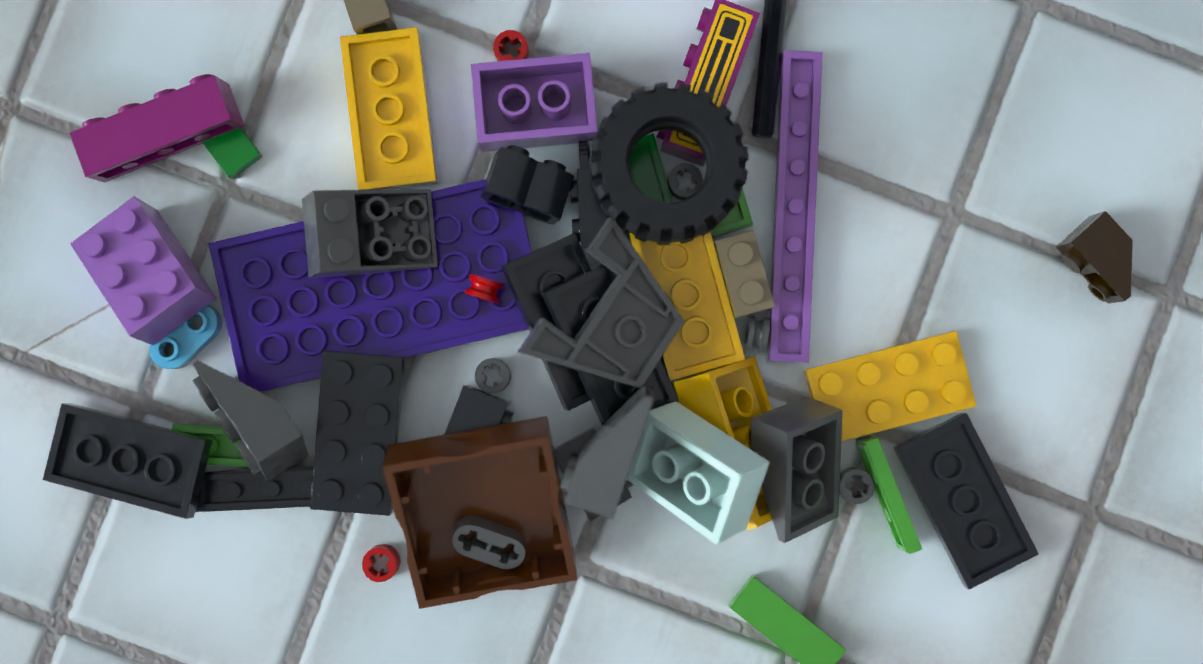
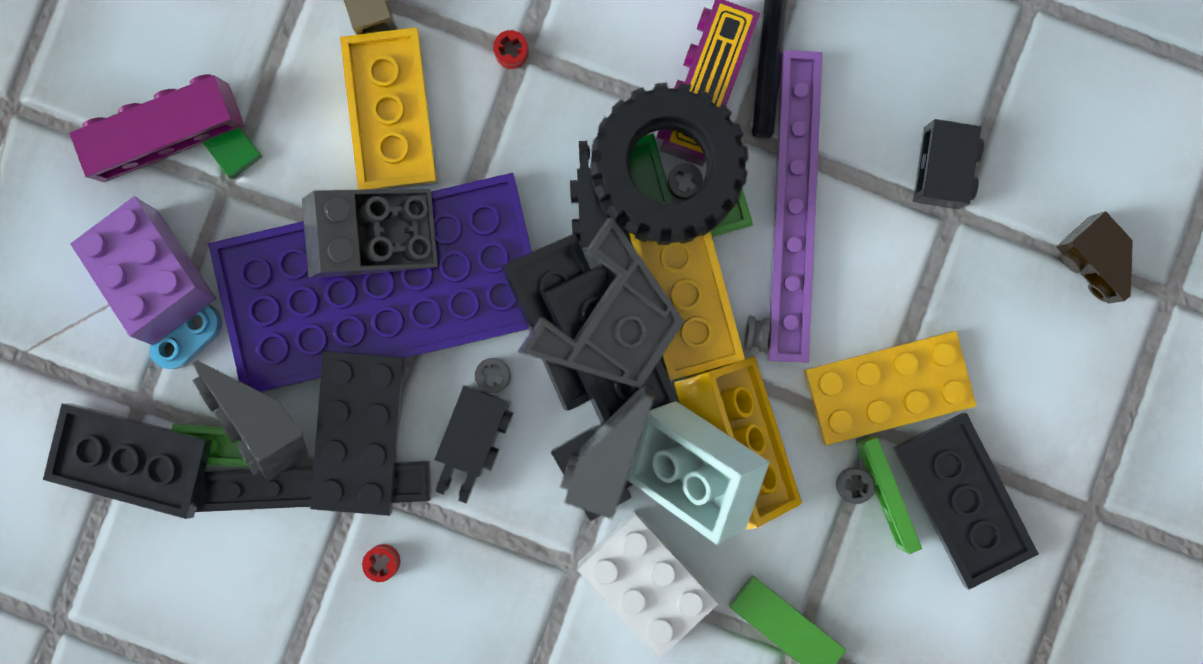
reddish brown tile [383,416,578,609] -> none
dark grey beam [452,515,525,569] -> none
red bush [464,274,504,304] -> none
medium lavender brick [471,53,598,152] -> none
black brick [481,145,574,225] -> none
dark tan brick [714,230,775,319] -> none
dark grey slope [751,396,843,543] -> none
none -> white brick [577,510,718,659]
none -> black brick [913,119,984,209]

